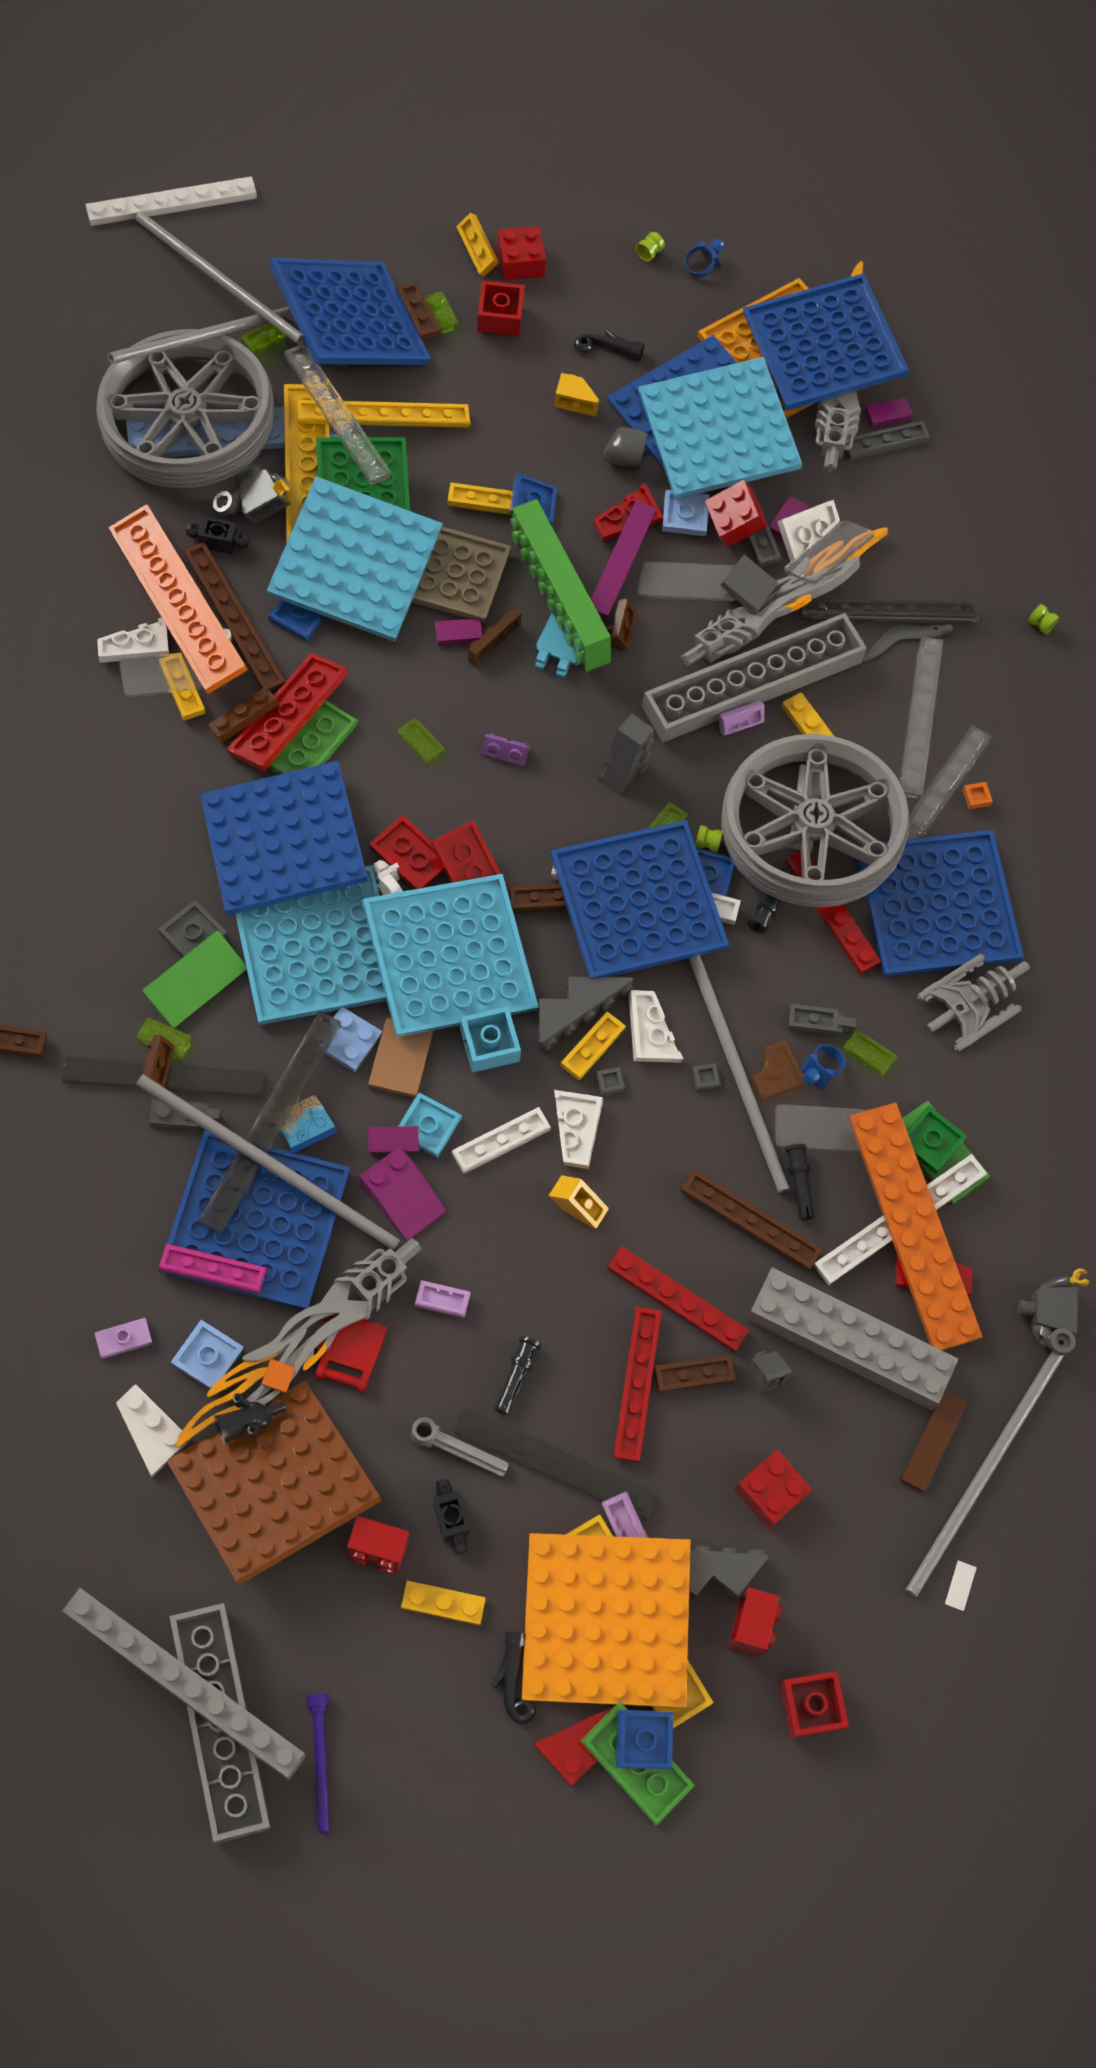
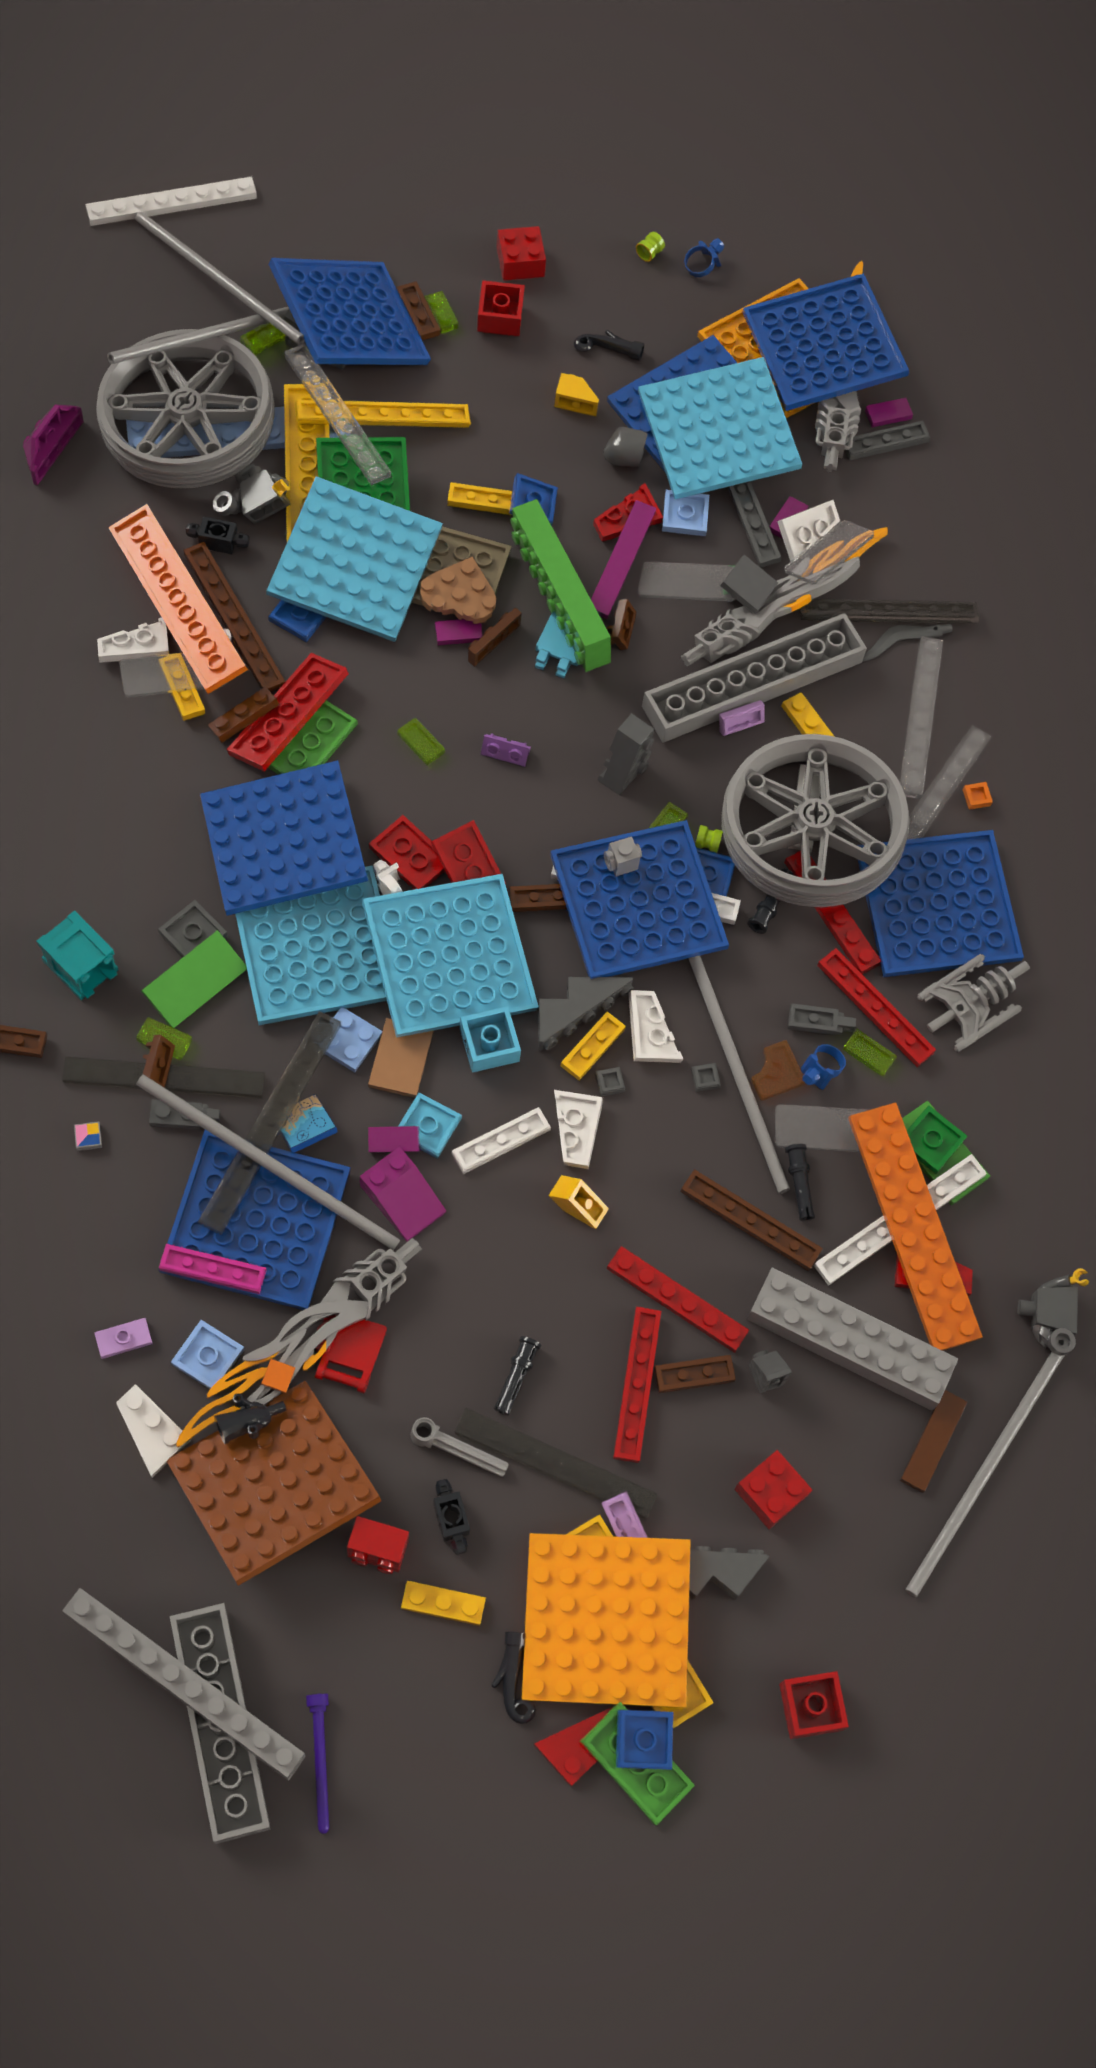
lavender plate [415,1280,471,1319] -> none
yellow plate [456,213,499,277] -> none
brick [705,480,767,547] -> none
red brick [728,1587,782,1658] -> none
white sticker [945,1560,977,1611] -> none
lime wheel [1028,604,1060,635] -> none
none -> magenta wedge [23,404,84,486]
none -> teal container [36,910,118,1000]
none -> tile [74,1121,102,1151]
none -> medium nougat plate [420,557,496,624]
none -> light grey brick [604,836,642,876]
none -> red plate [817,948,936,1068]

